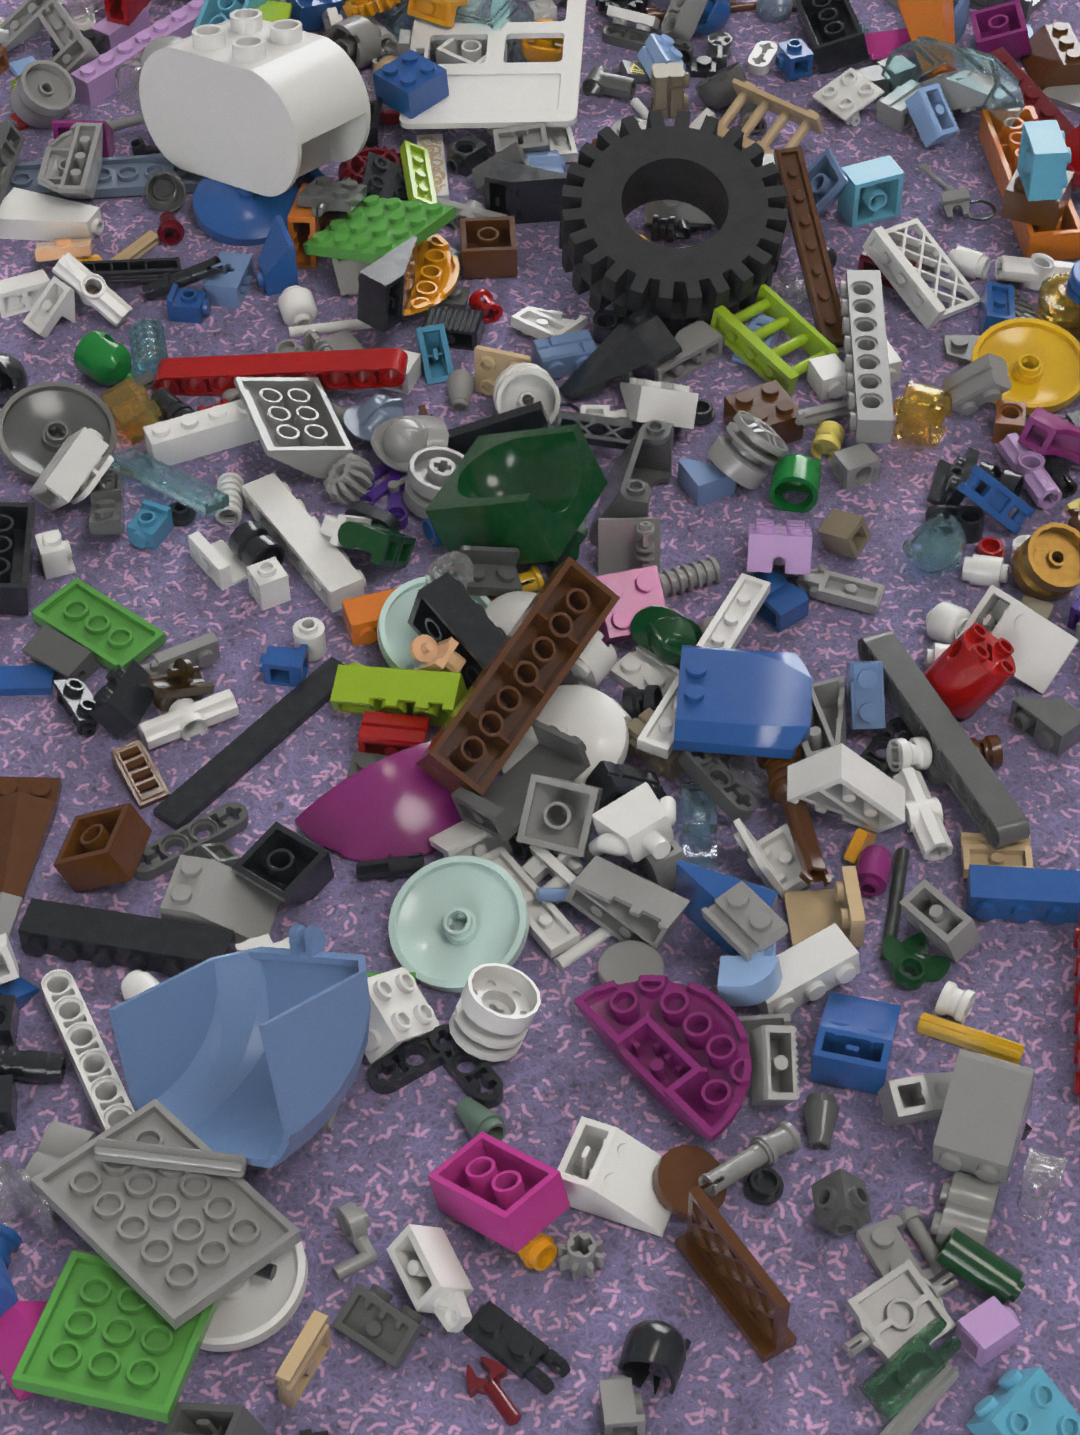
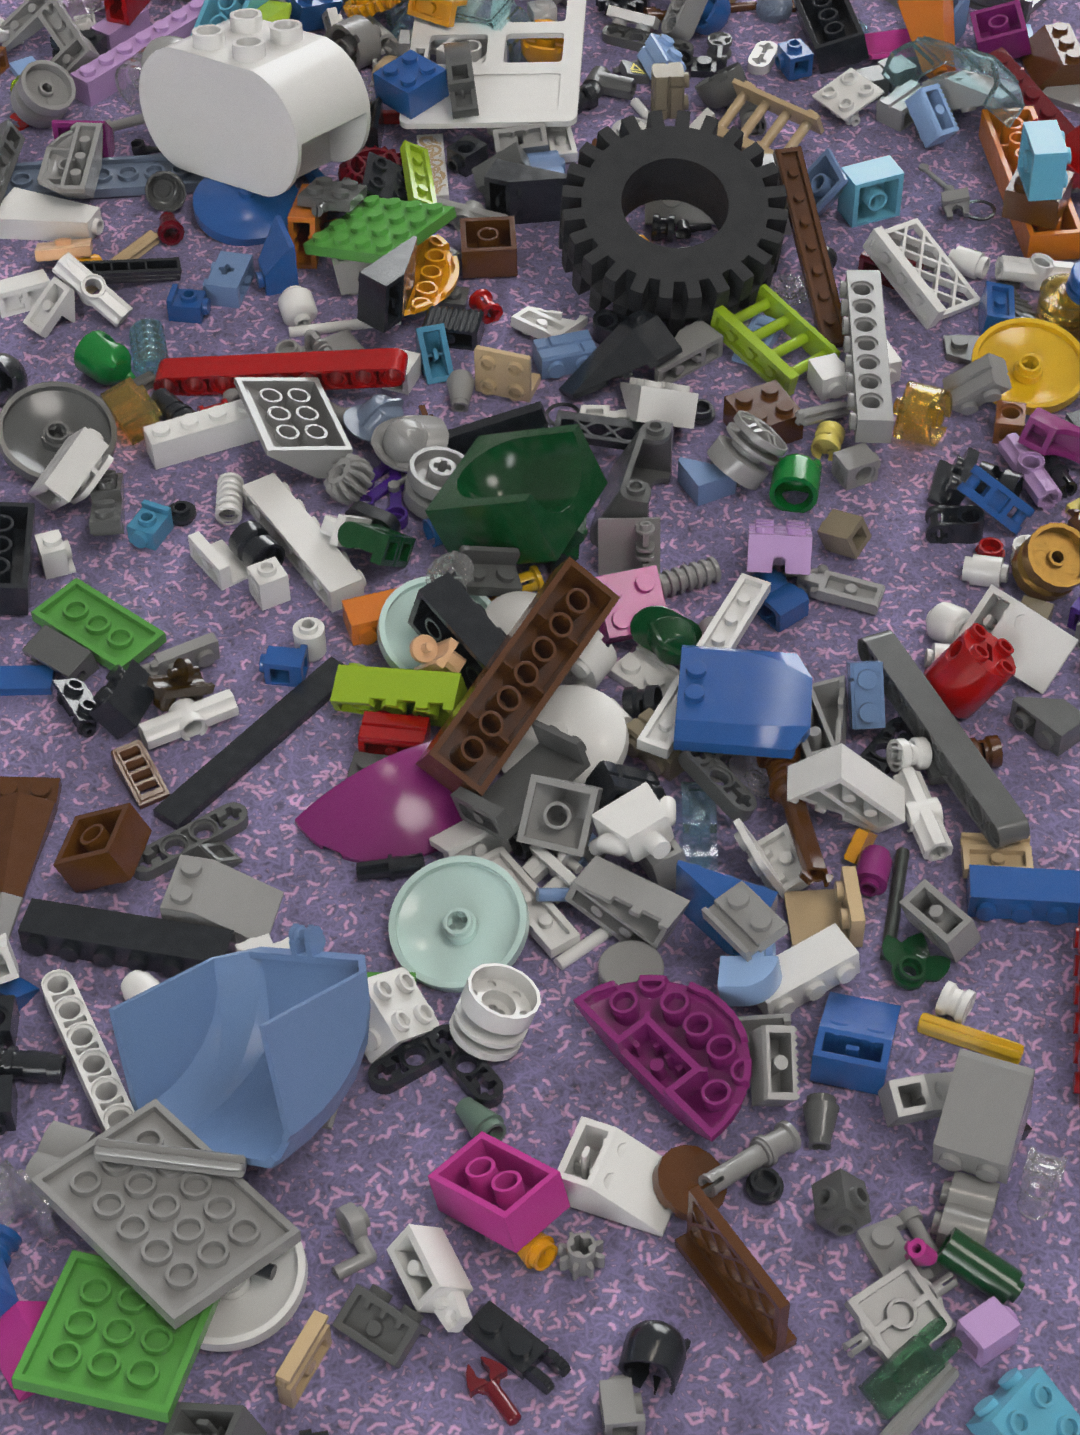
clear light blue plate [110,448,229,515] -> none
black pin [142,256,223,301] -> none
black slope [231,821,334,903] -> none
white wheel [492,362,561,424] -> none
clear light blue cylinder [902,514,967,574] -> none
none -> dark grey slope [443,41,479,119]
none -> black wheel [578,83,598,114]
none -> dark pink arm [904,1238,938,1266]

